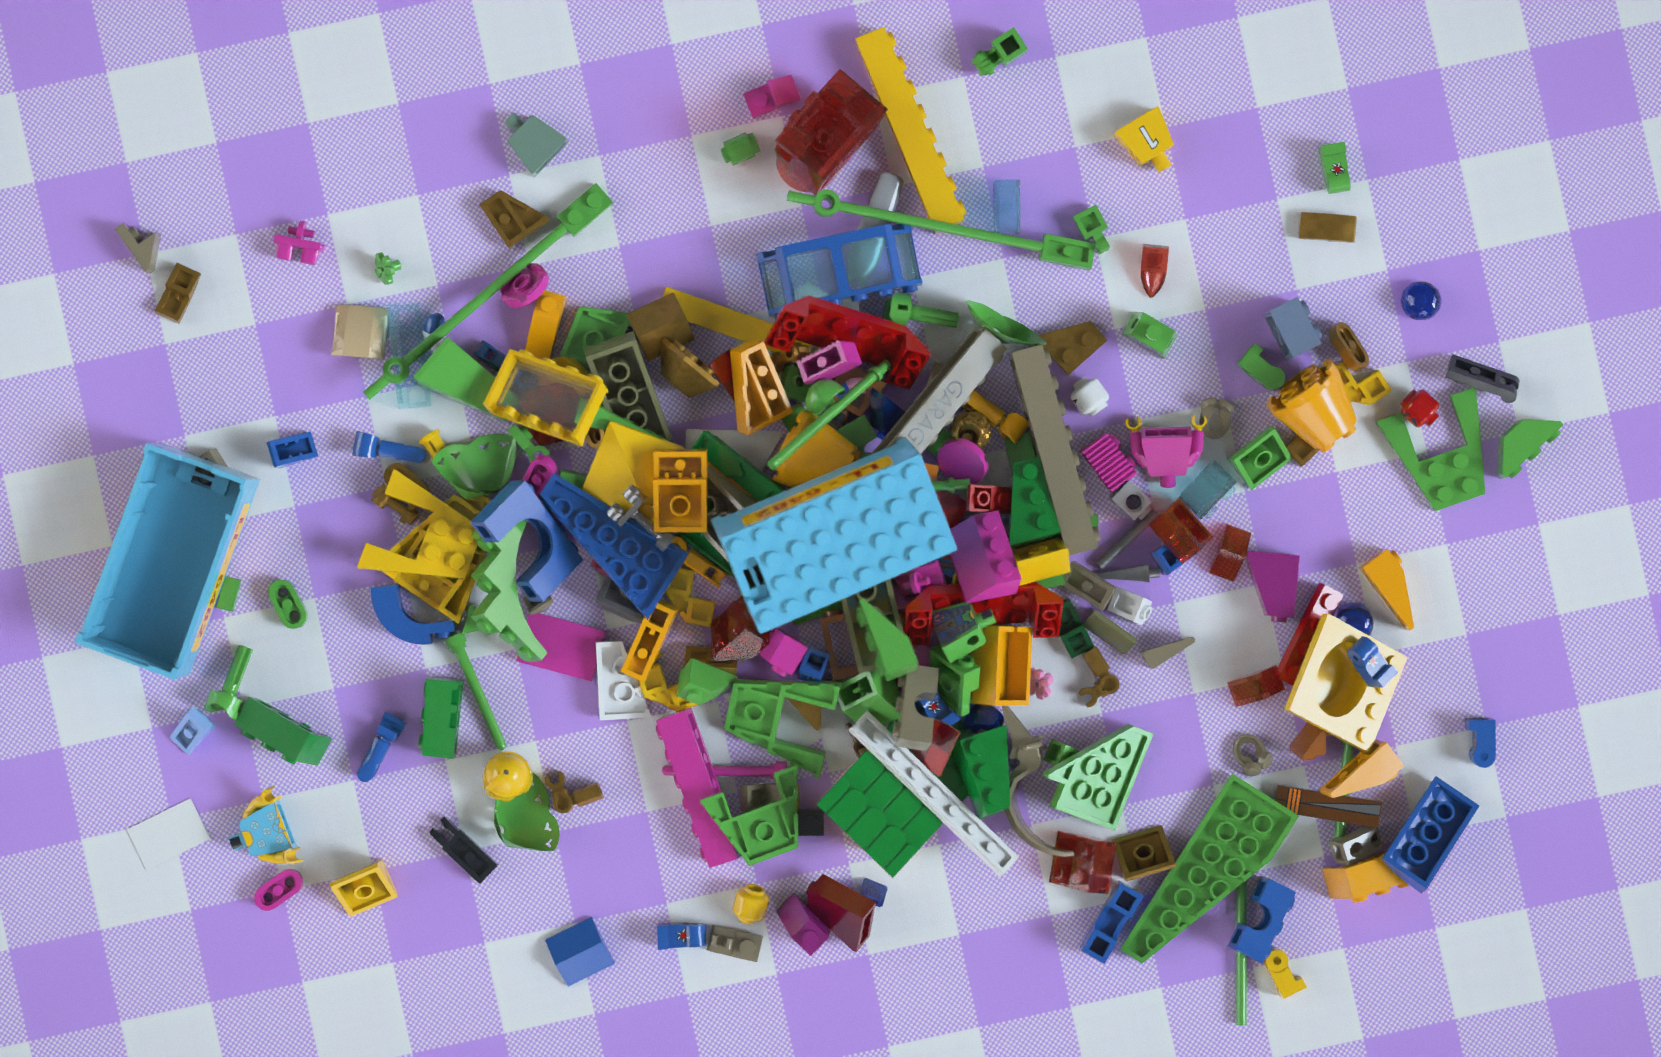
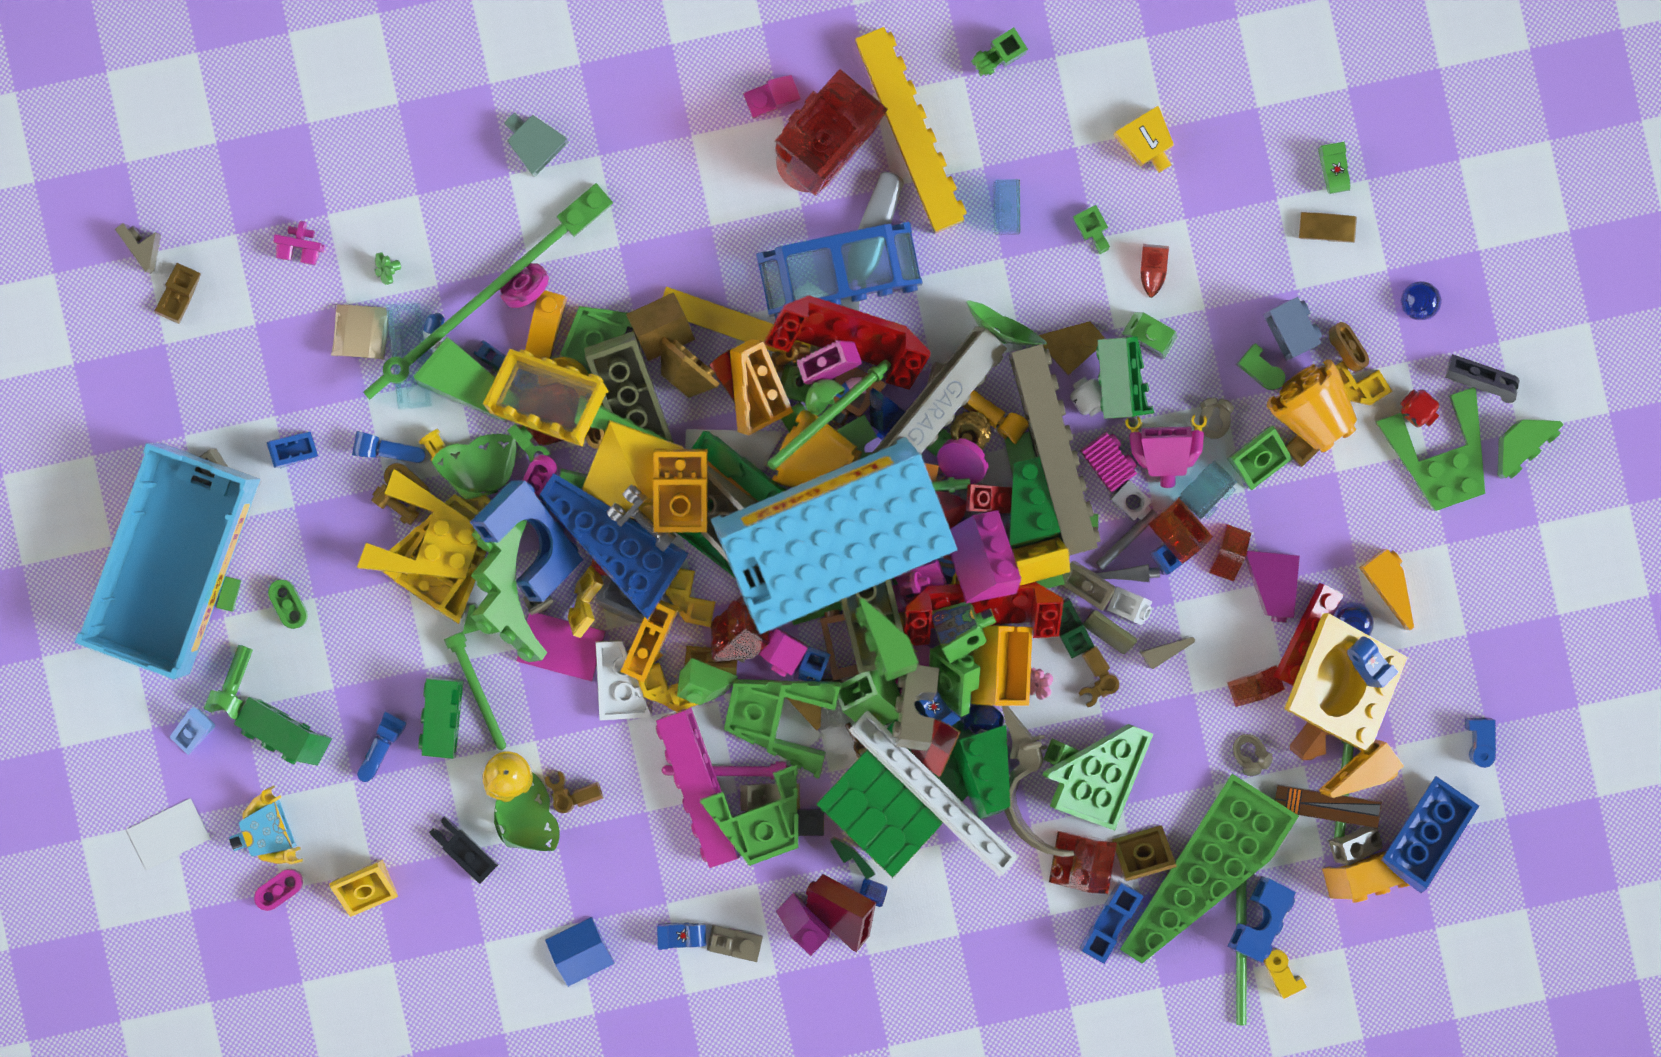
blue arch [370,585,457,645] -> none
pearl gold wing [479,190,550,248] -> none
light orange piece [671,534,729,588] -> none
bright green brick [720,132,761,166] -> none
yellow head [732,884,769,925] -> none
bright green bar [787,189,1095,271] -> none
bright green piece [883,292,959,328] -> none
none -> yellow tile [568,565,604,638]
none -> dark green slope [830,836,875,880]
none -> wedge [1096,336,1154,419]

